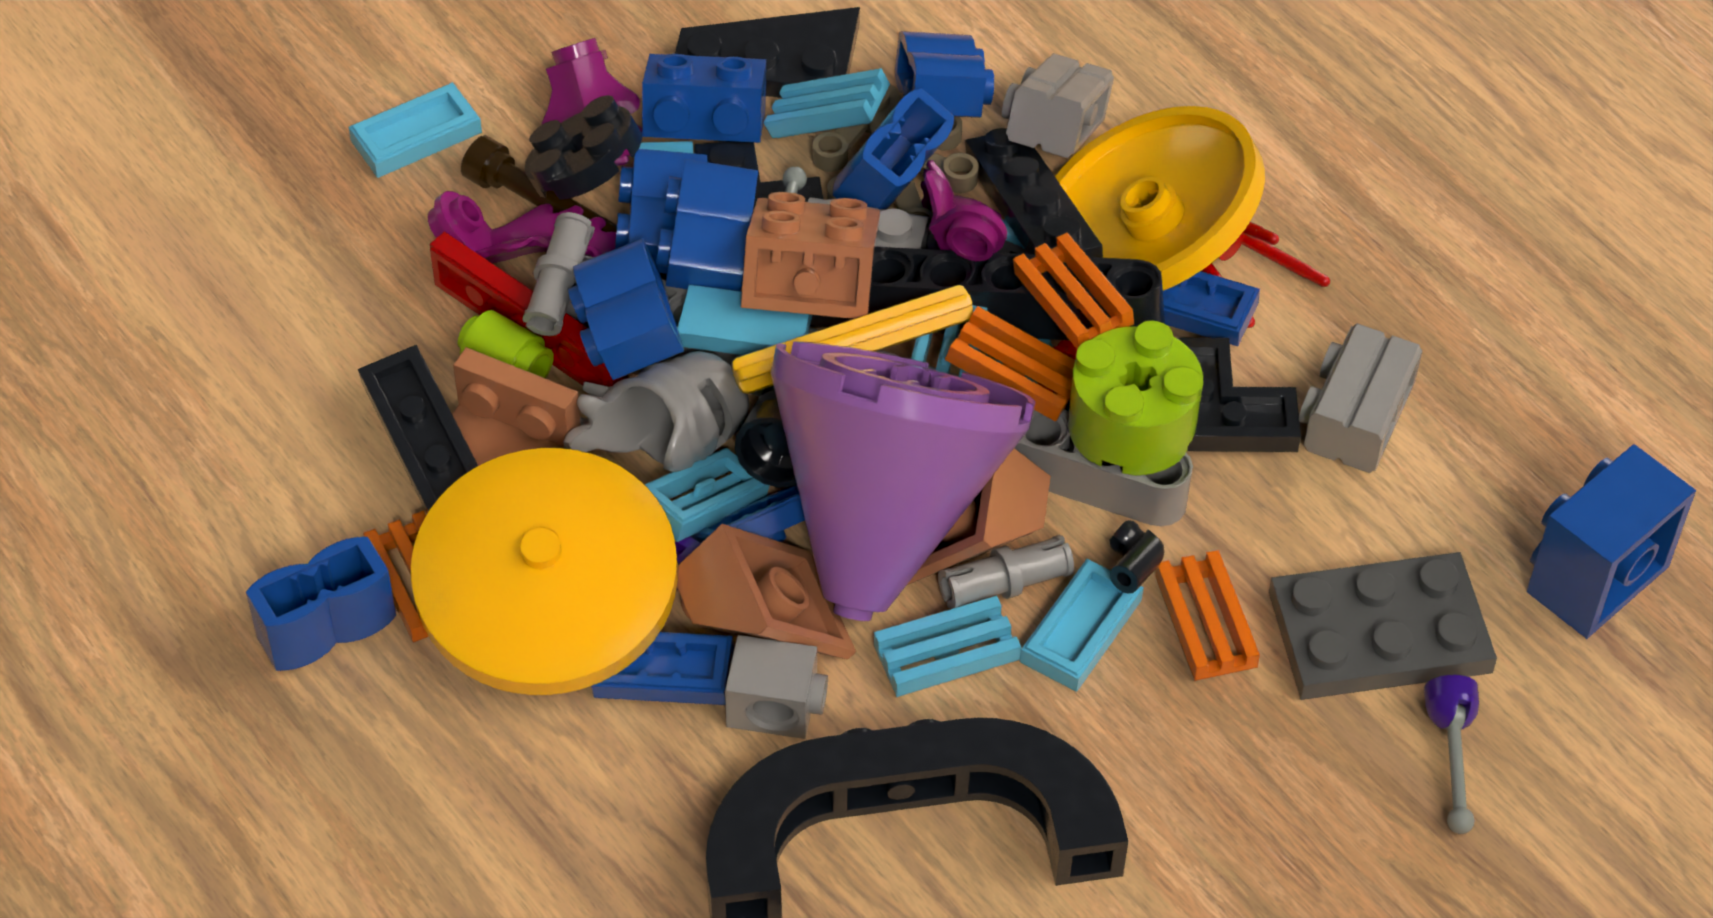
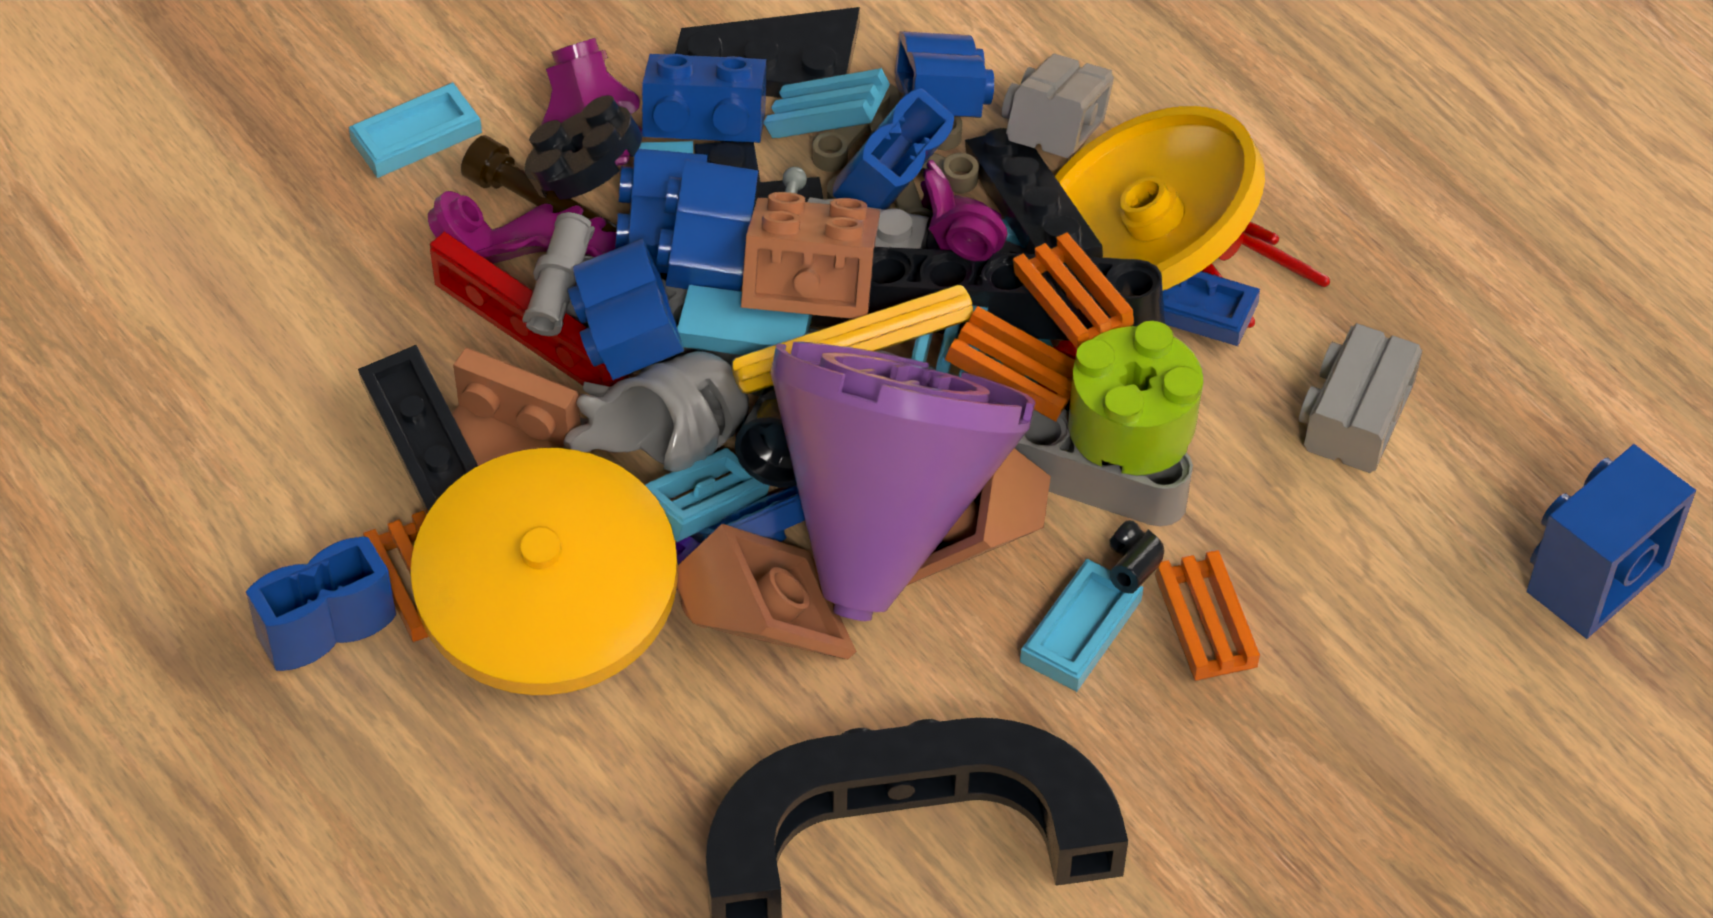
lime brick [458,310,554,379] -> none
blue plate [591,632,734,705] -> none
light grey brick [725,635,828,739] -> none
medium azure tile [874,596,1021,697] -> none
light grey pin [938,535,1074,609] -> none
black plate [1177,338,1301,452] -> none
dark grey plate [1269,552,1497,700] -> none
hinge [1424,675,1479,834] -> none

